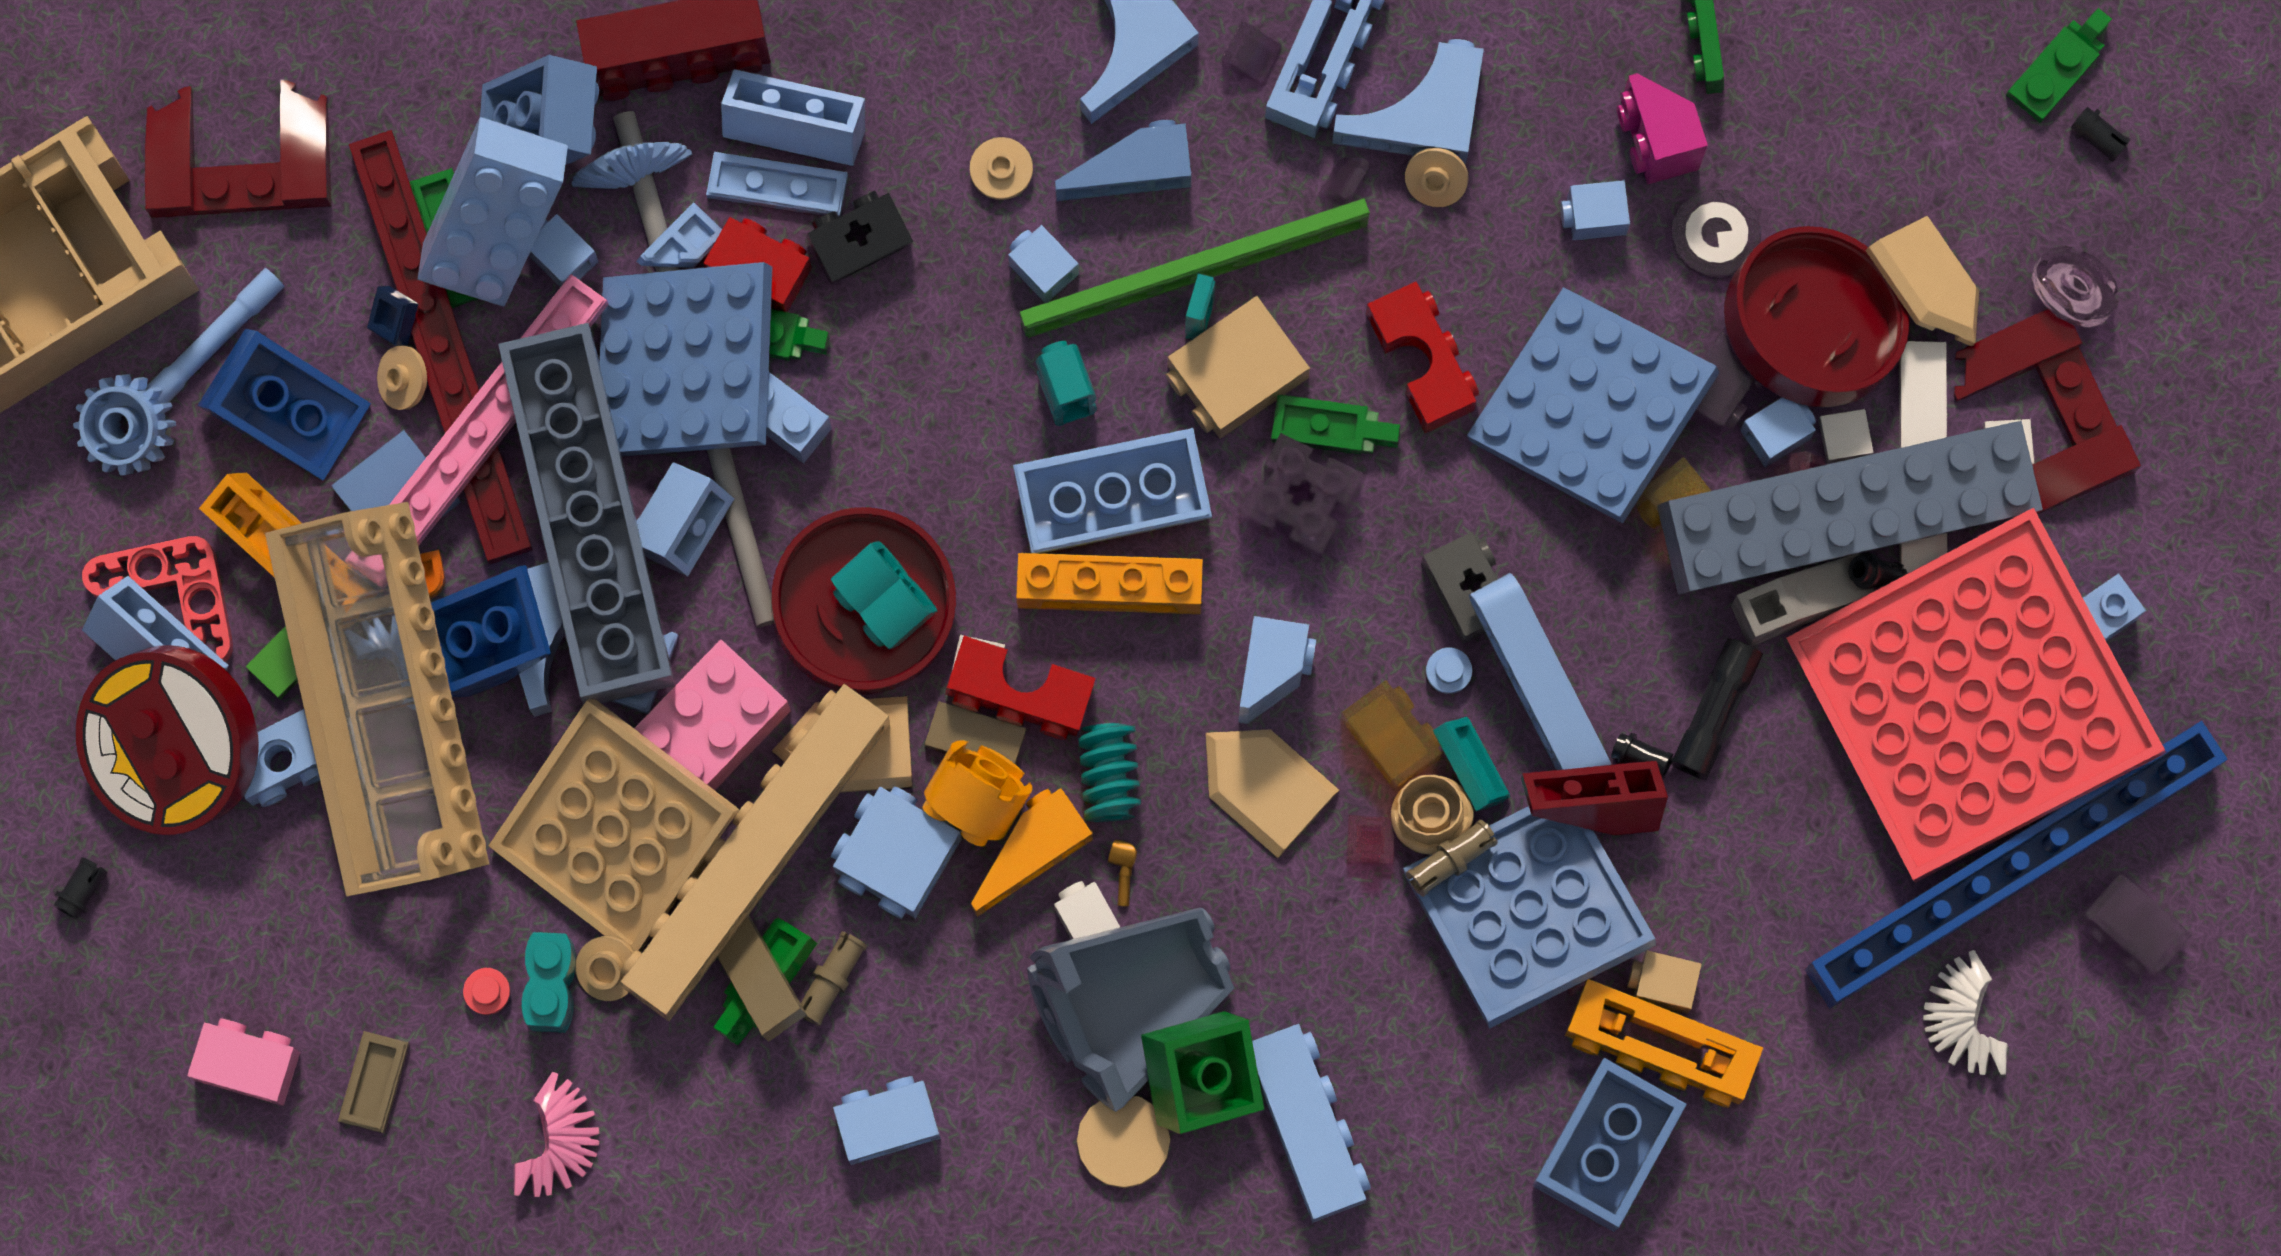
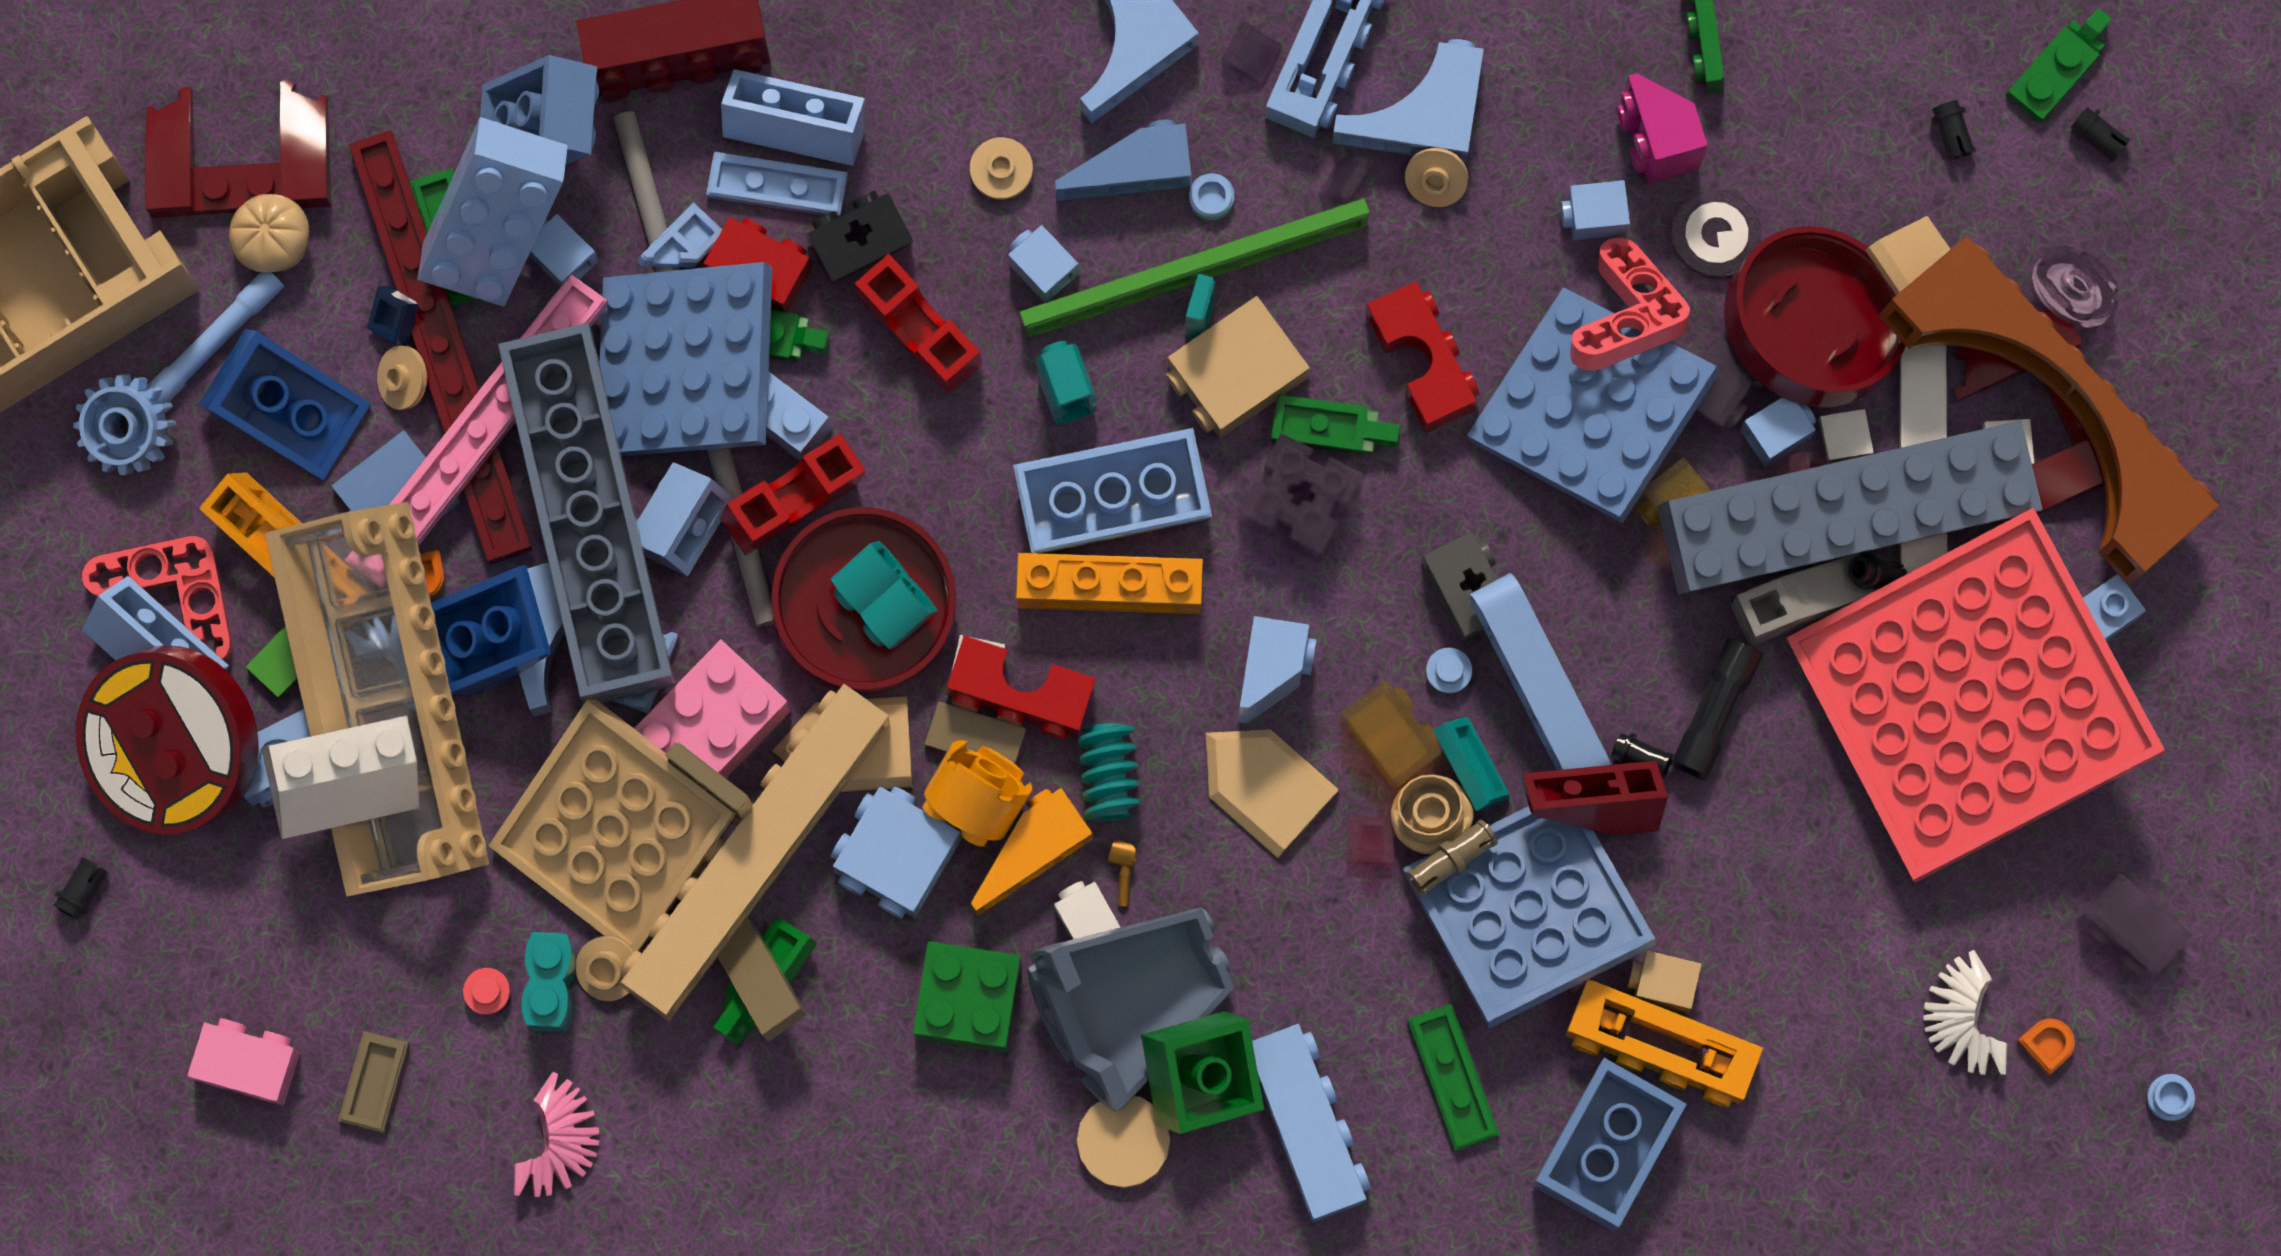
light blue hair [572,142,693,189] -> none
dark tan pin [800,931,867,1027] -> none
light blue brick [833,1076,941,1165] -> none
blue brick [1805,721,2228,1009] -> none
none -> tan piece [229,194,309,273]
none -> white slope [261,716,419,839]
none -> dark tan tile [665,742,753,820]
none -> red arch [720,434,866,556]
none -> red arch [855,254,982,395]
none -> green brick [913,941,1022,1054]
none -> light blue tile [1189,173,1234,220]
none -> green tile [1407,1004,1499,1152]
none -> coral beam [1570,238,1690,371]
none -> dark orange arch [1878,236,2219,586]
none -> black pin [1931,100,1976,161]
none -> orange tile [2017,1019,2075,1076]
none -> light blue plate [2147,1074,2195,1121]

